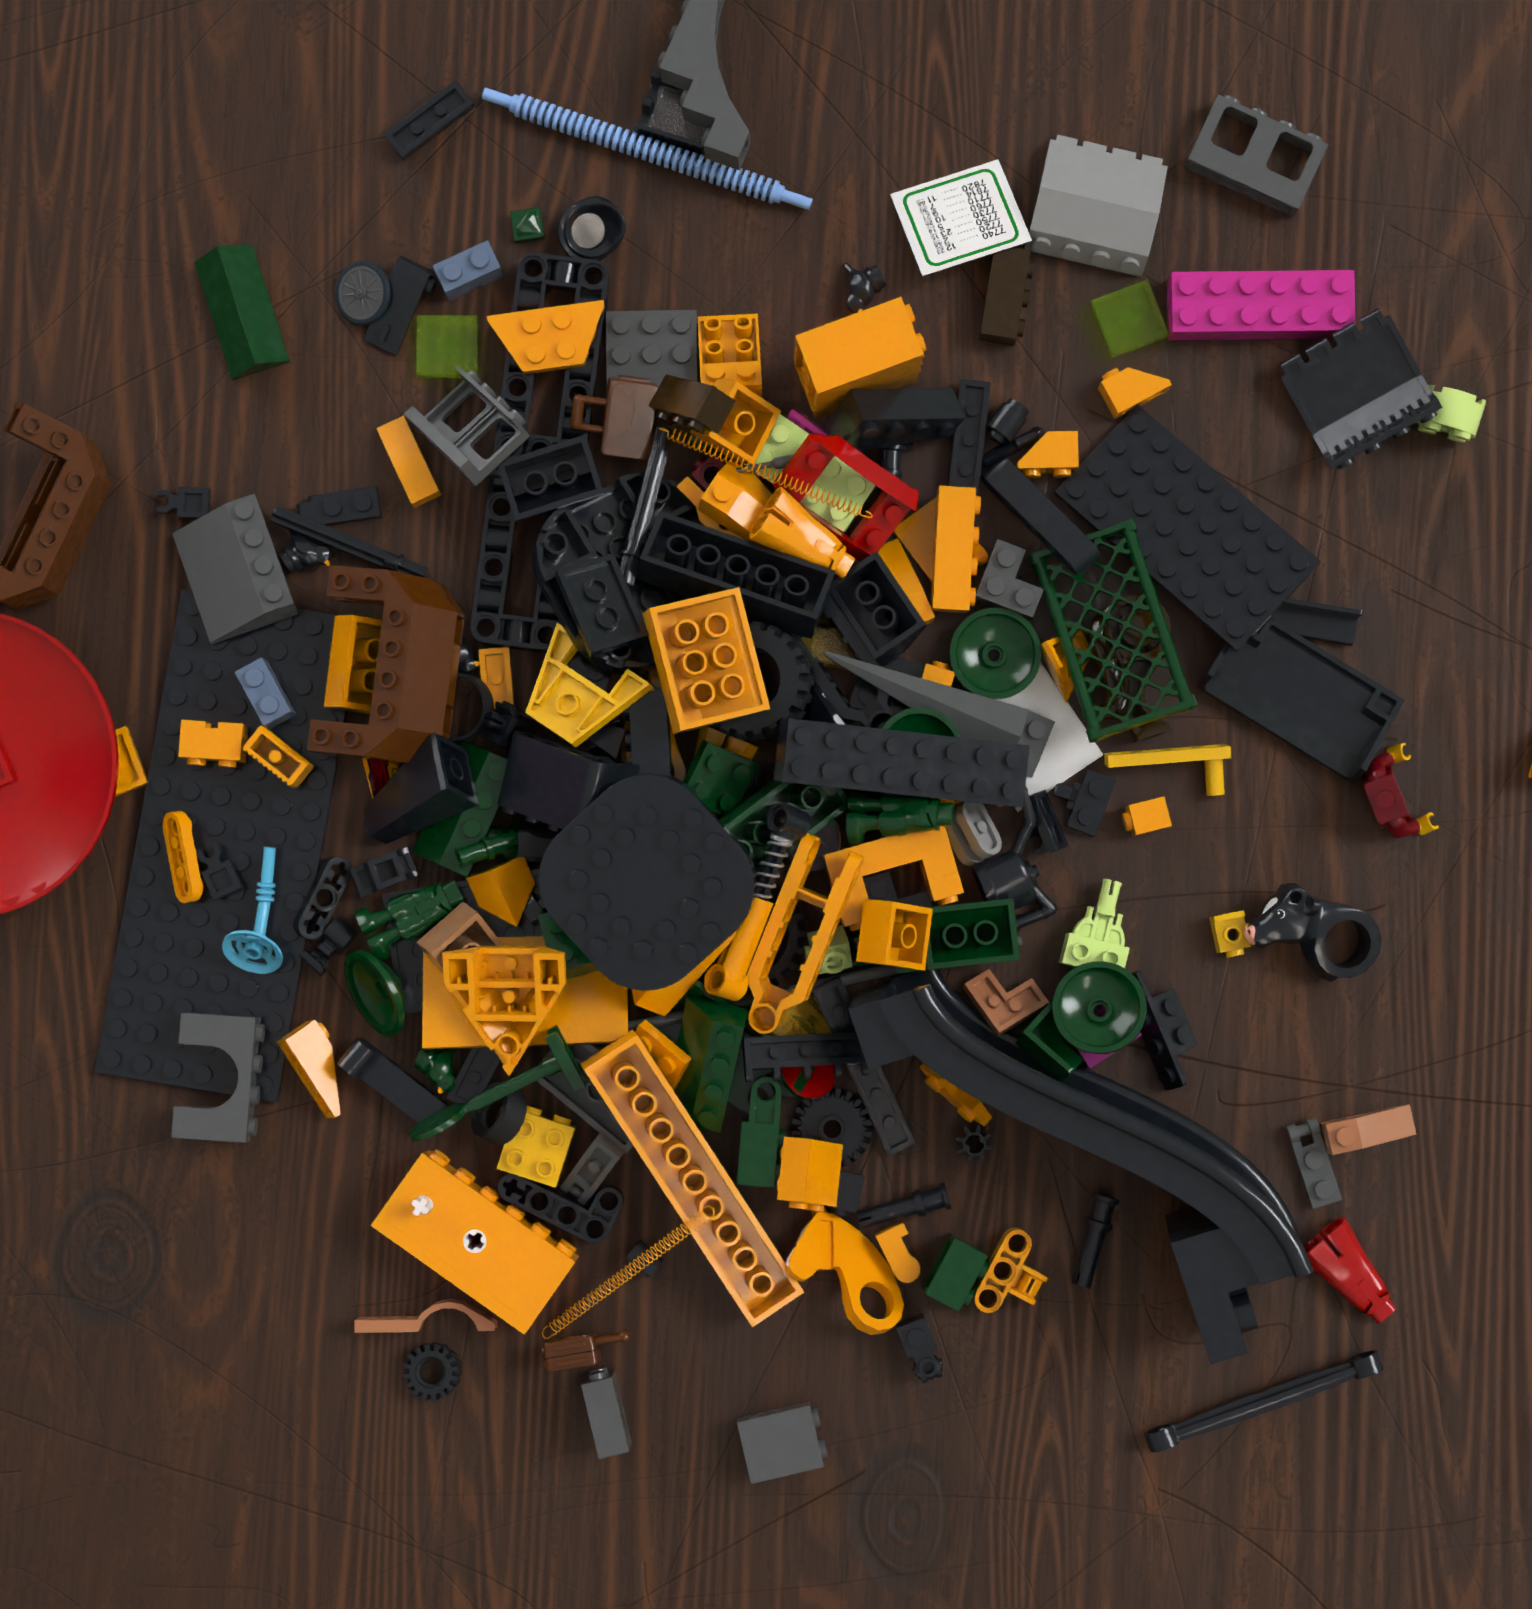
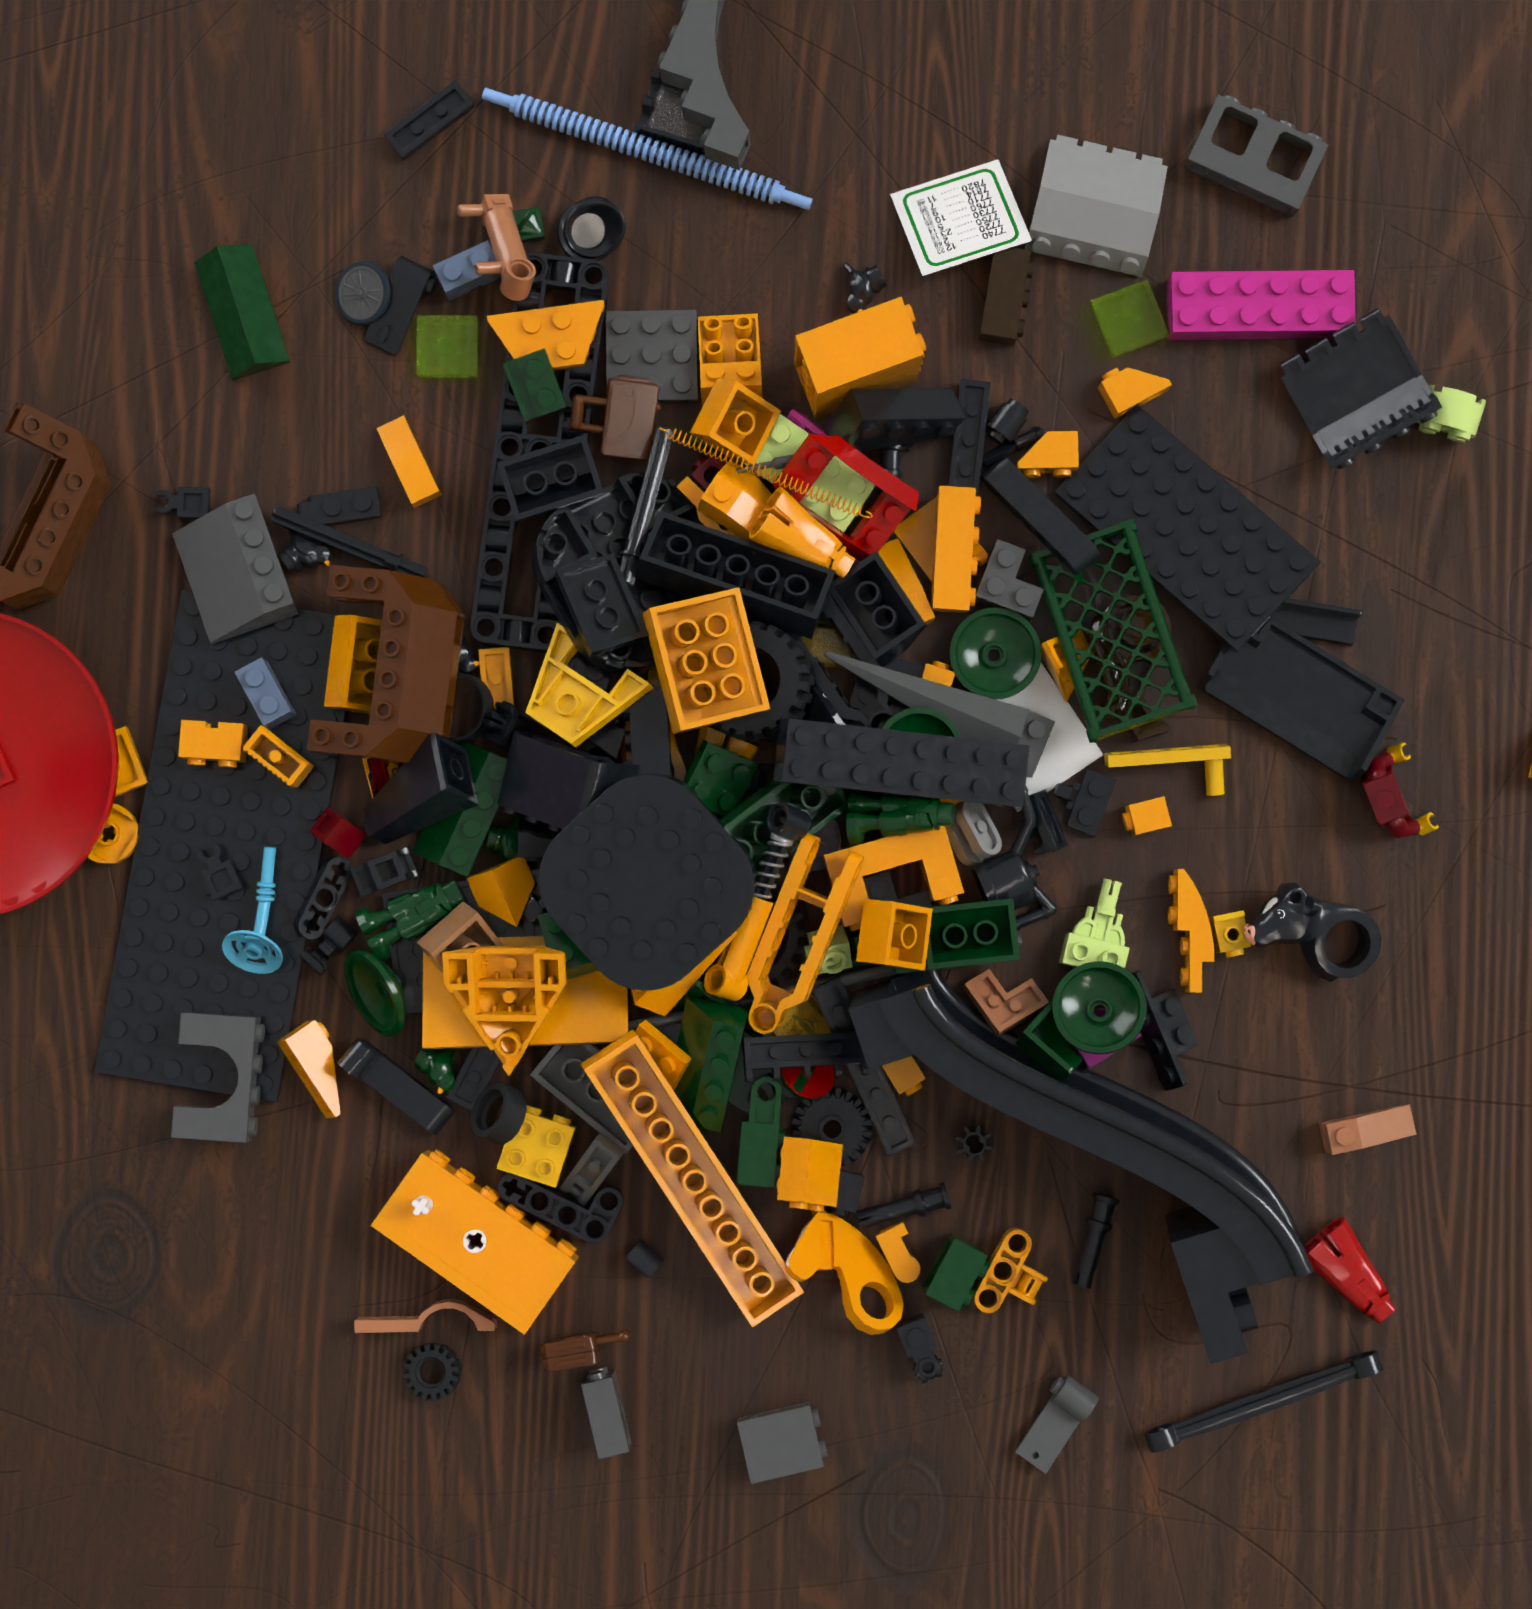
light orange plate [162,811,204,903] -> none
dark grey window [404,365,530,486] -> none
dark green piece [408,1025,586,1142] -> none
dark green pin [455,830,518,868] -> none
light orange piece [542,1205,715,1339] -> none
dark brown brick [649,374,736,434] -> none
light orange plate [920,1063,992,1126] -> none
dark grey plate [1285,1117,1342,1209] -> none
none -> light orange plate [88,803,139,864]
none -> dark red brick [310,806,366,859]
none -> nougat piece [457,194,536,301]
none -> dark green plate [503,348,567,422]
none -> light orange brick [881,1056,926,1096]
none -> dark grey door [1015,1375,1099,1474]
none -> light orange slope [1168,869,1214,993]

